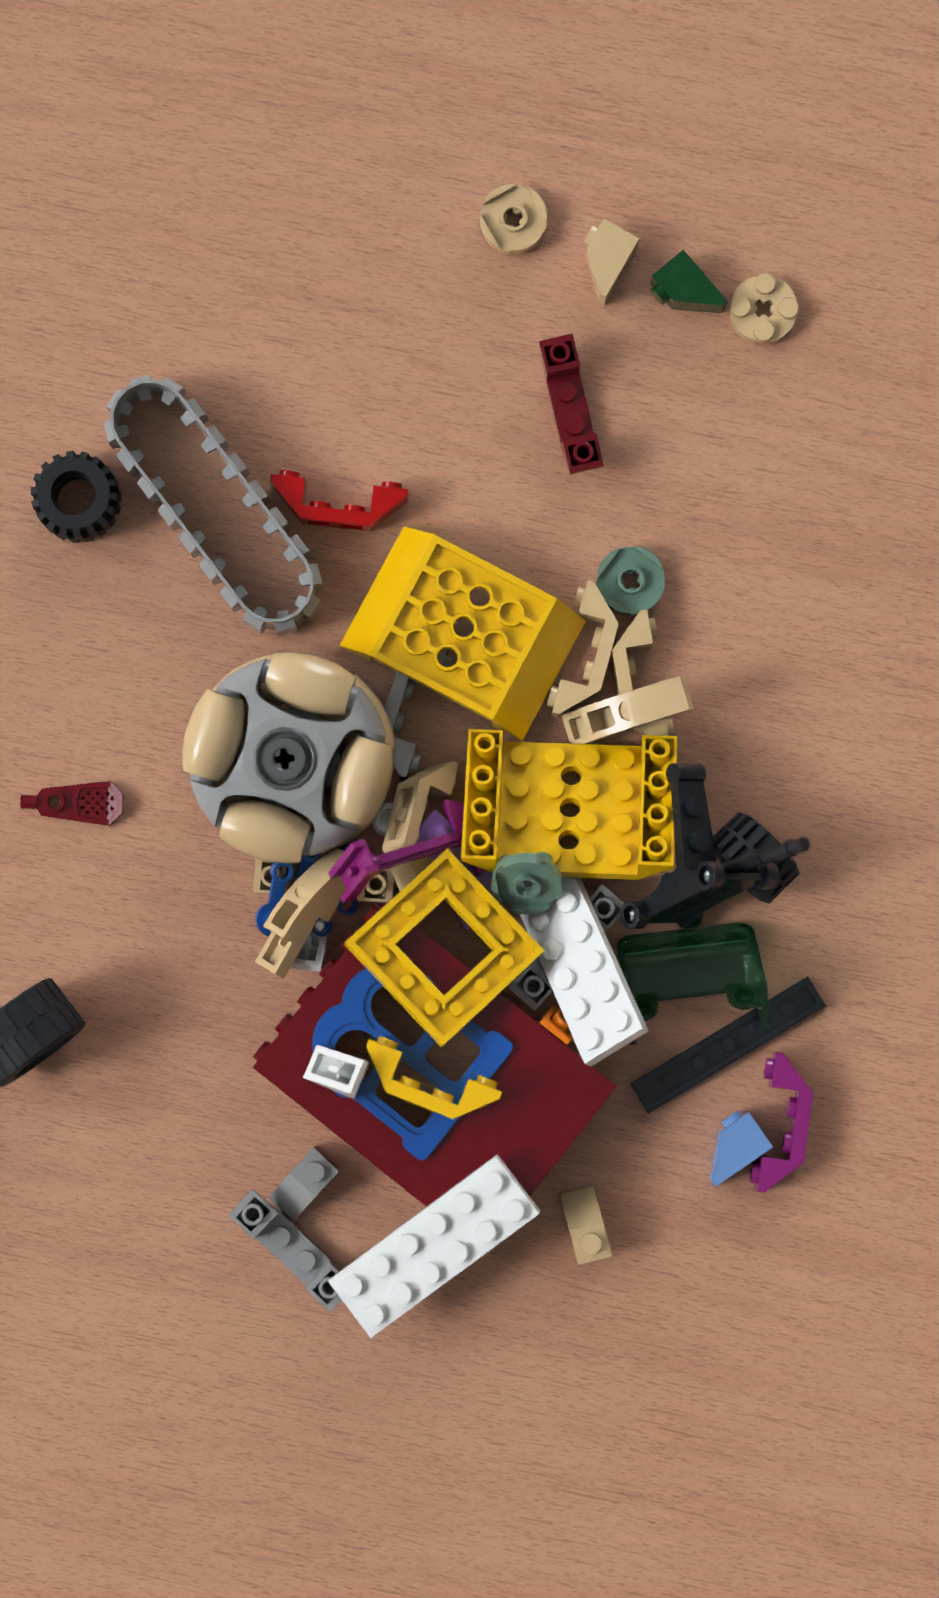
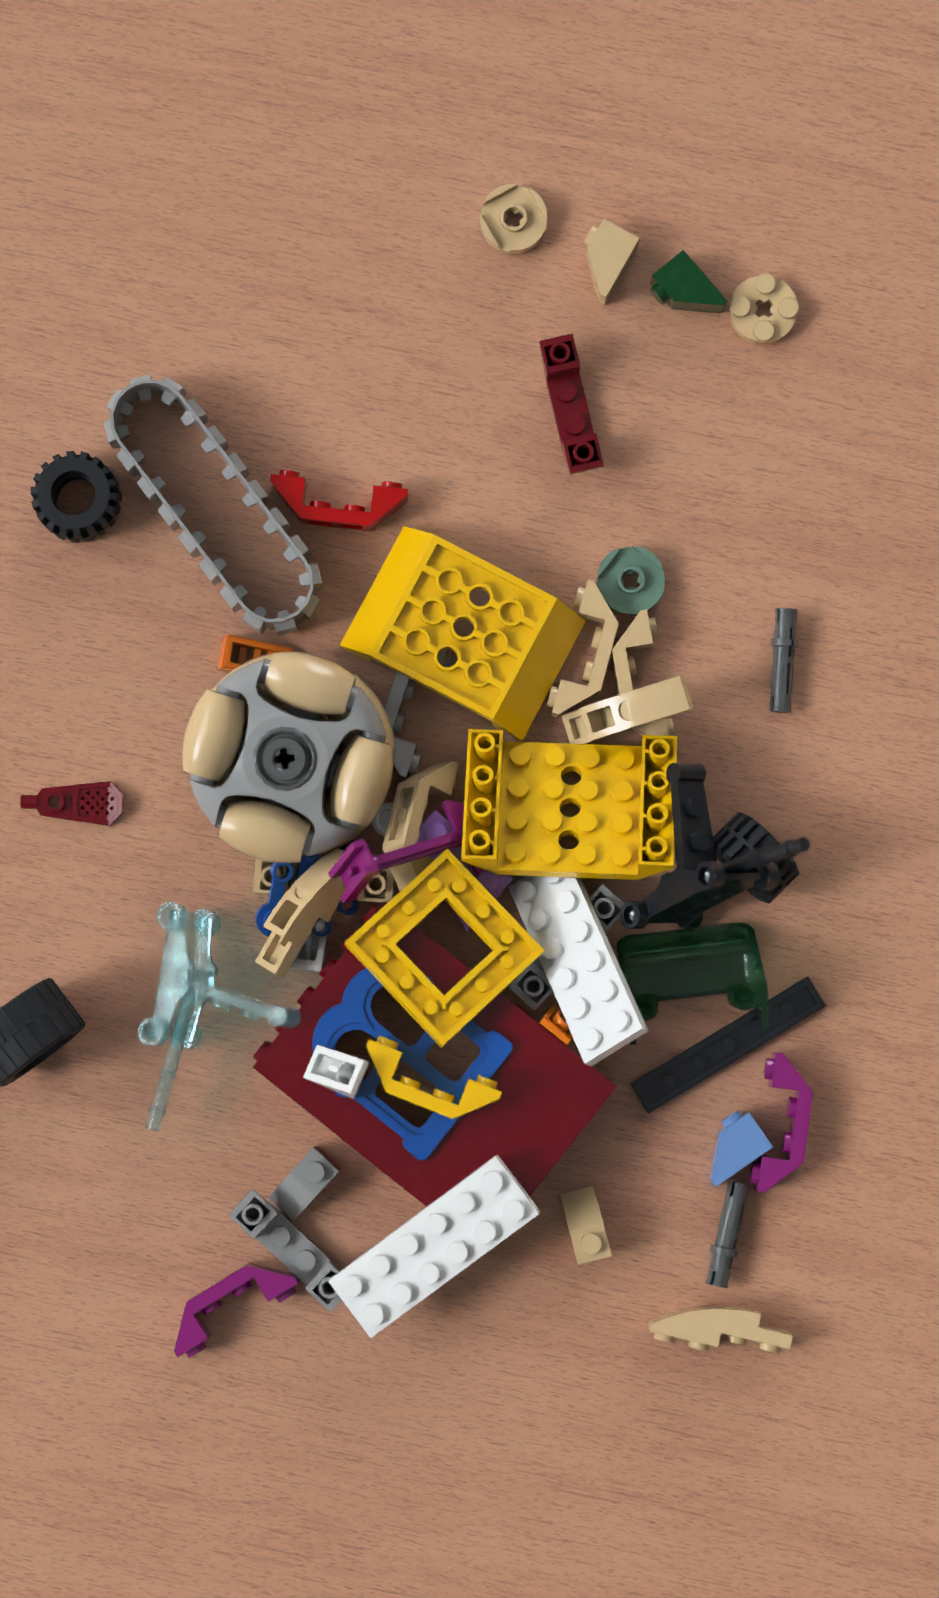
sand green plate [491,852,562,914] -> none
none -> clear light blue piece [138,902,301,1132]
none -> magenta slope [174,1263,300,1358]
none -> orange slope [217,634,294,672]
none -> tan slope [648,1306,793,1353]
none -> dark grey pin [705,1180,750,1288]
none -> dark grey pin [769,608,798,713]

